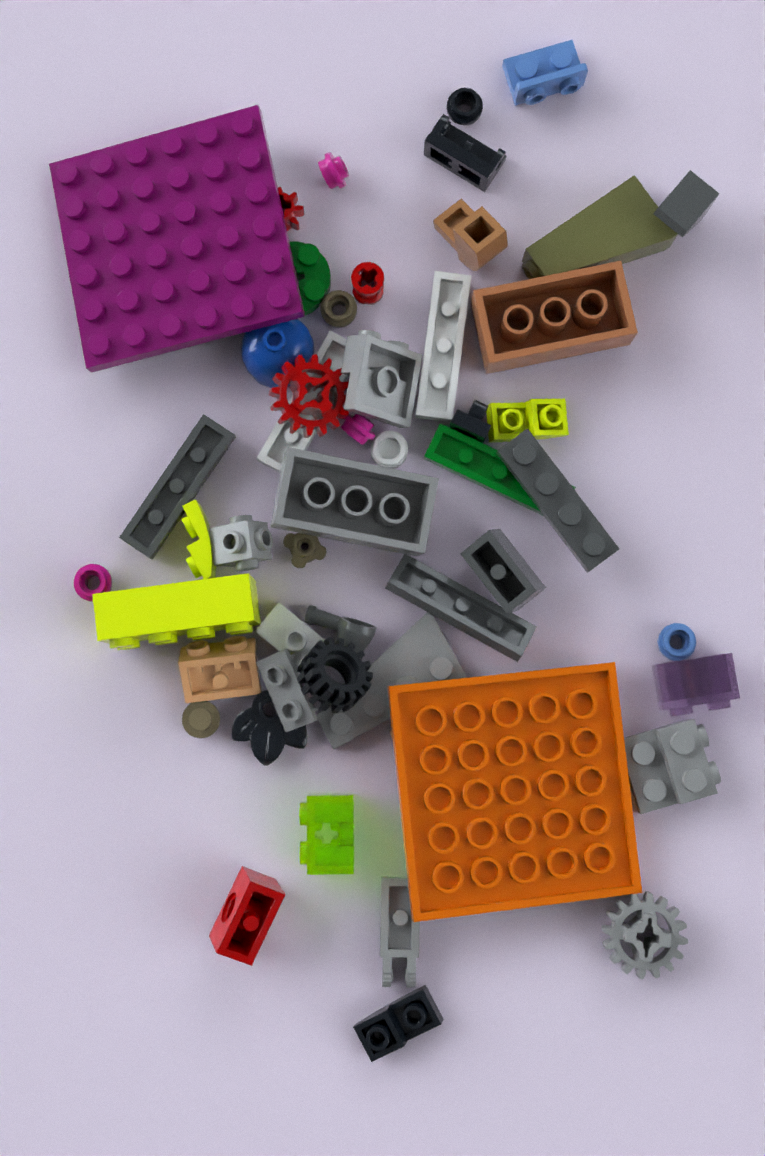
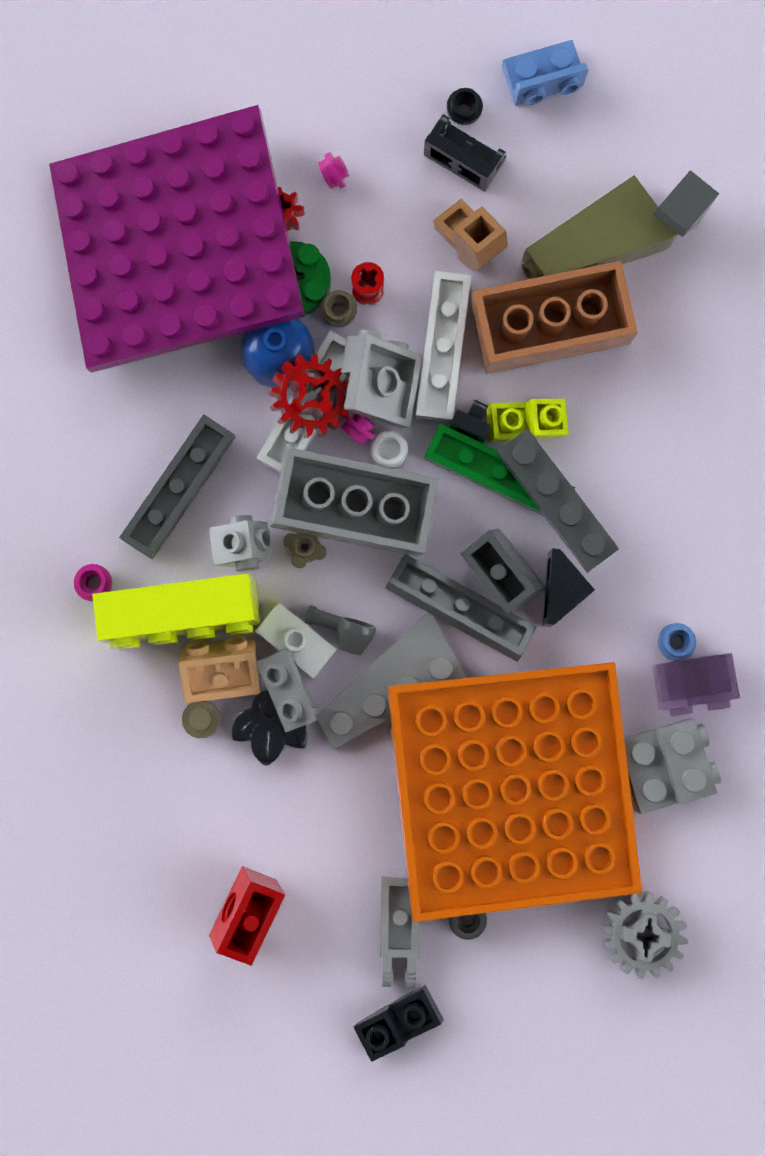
neon yellow slope [182,499,216,579] -> none
black tyre [297,637,373,713] -> none
clear neon green brick [299,793,355,875] -> none
none -> dark grey plate [448,913,487,940]
none -> black slope [542,548,595,627]

